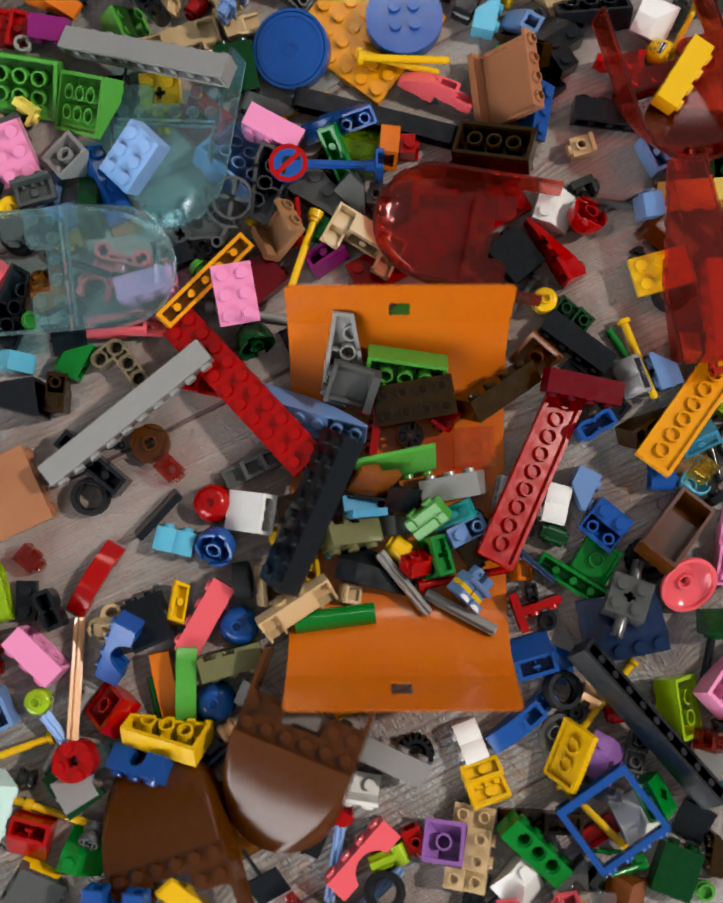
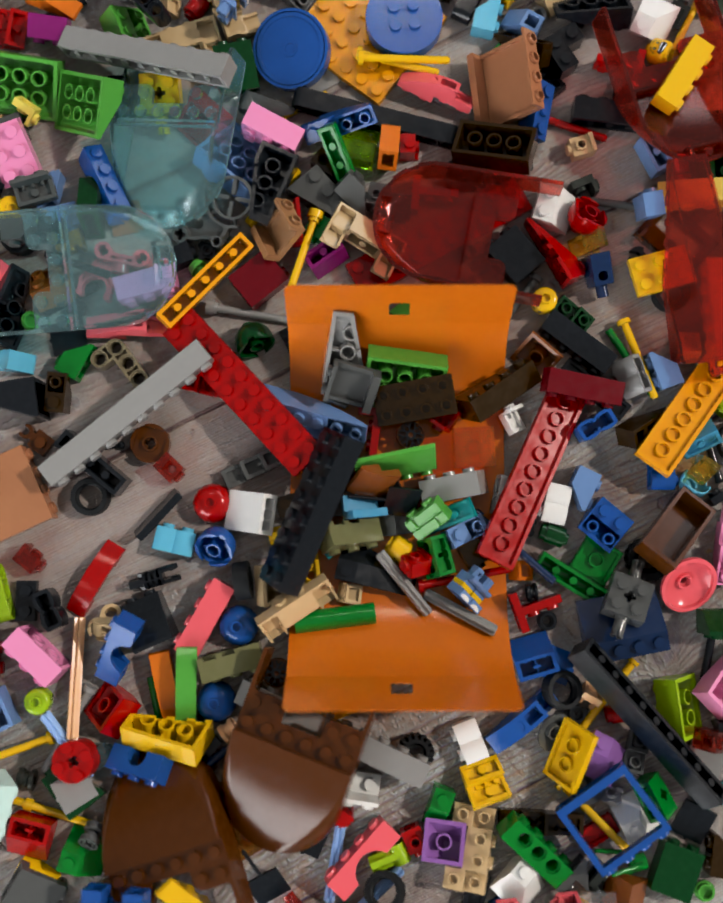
light grey bush [13,35,32,55] -> none
light grey slope [41,130,89,180] -> none
light blue brick [99,119,171,196] -> none
yellow slope [167,580,190,625] -> none
bright pink brick [209,260,261,327] -> none
blue piece [268,143,384,183] -> none
none -> reddish brown plate [18,424,56,457]
none -> black hinge [128,563,181,591]
none -> reddish brown wheel [264,658,287,688]
none -> green slope [422,781,456,822]
none -> white bracket [498,403,526,436]
none -> red bar [521,116,607,142]
none -> clear yellow slope [567,226,609,259]
none -> dark blue torso [581,251,614,299]

